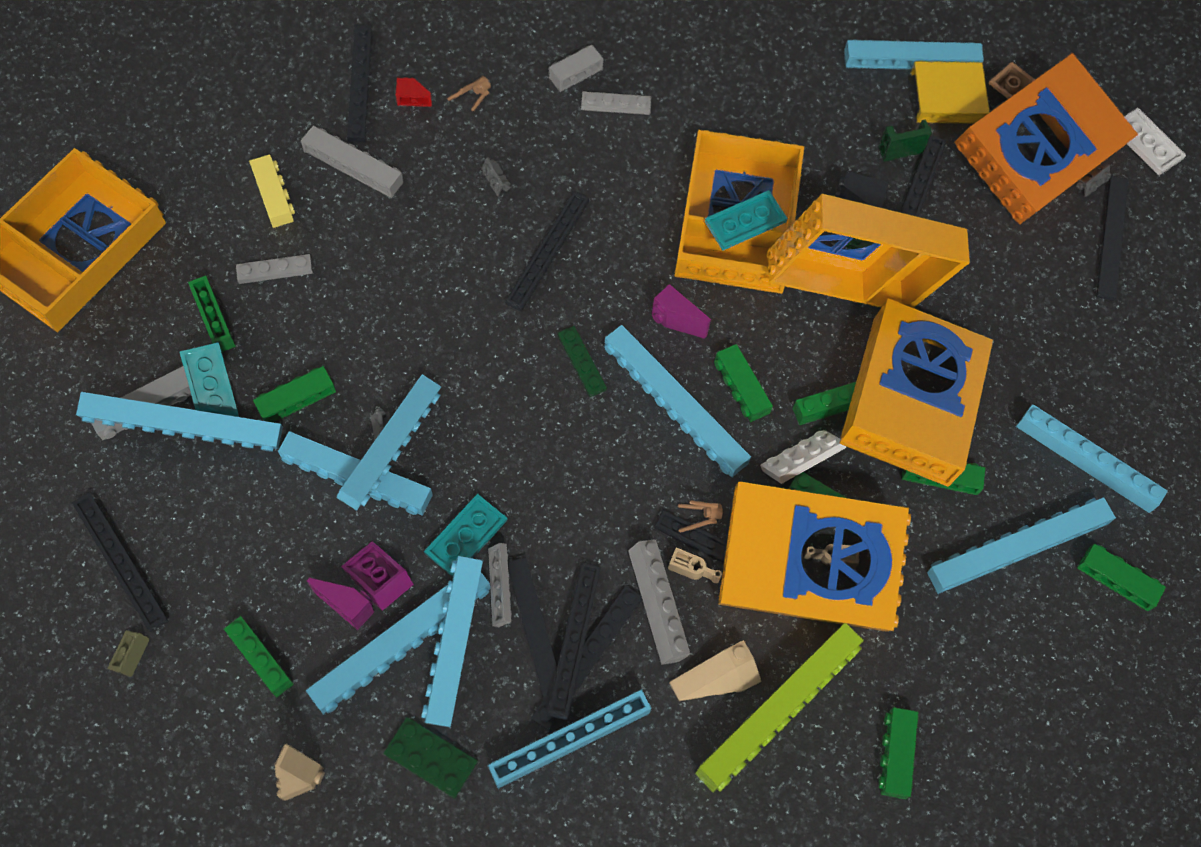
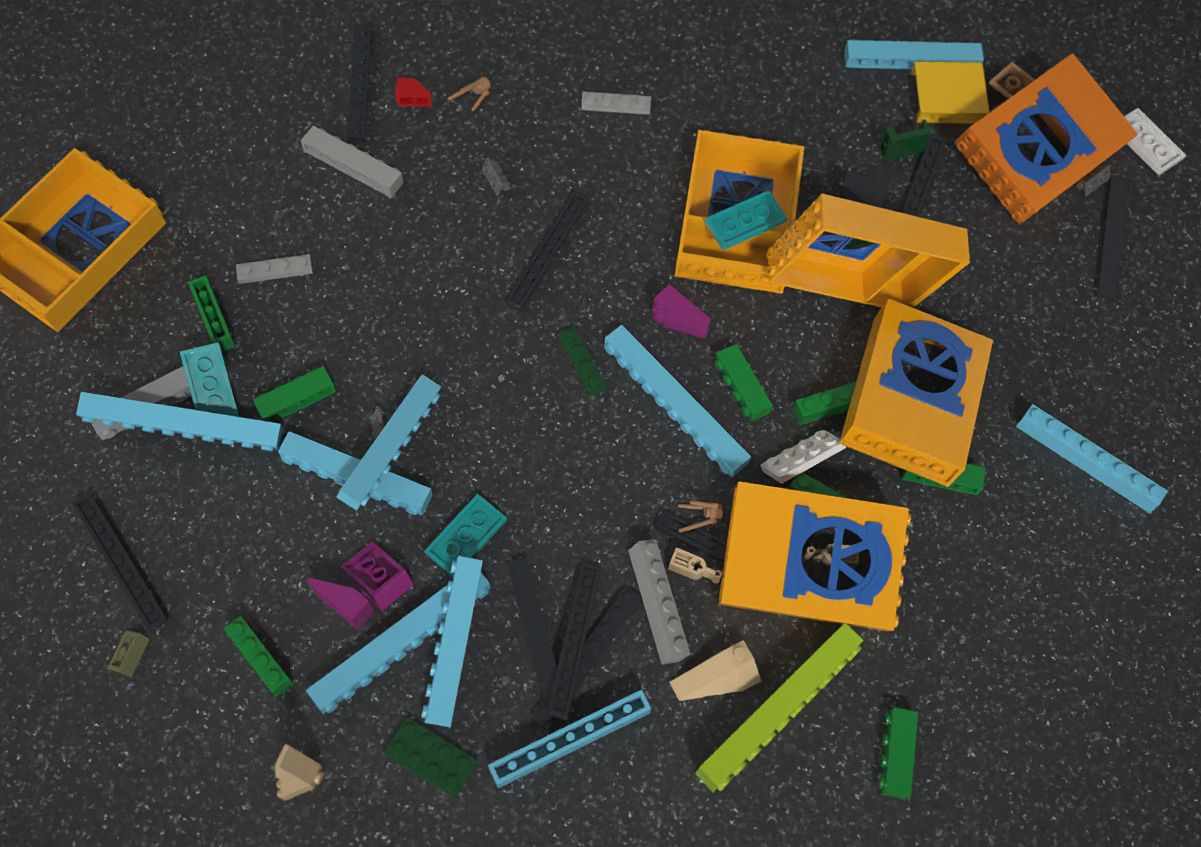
light yellow brick [249,155,295,228] -> none
light grey plate [488,543,511,627] -> none
light grey brick [549,45,603,92] -> none
medium azure brick [927,498,1116,594] -> none
green brick [1077,544,1166,611] -> none

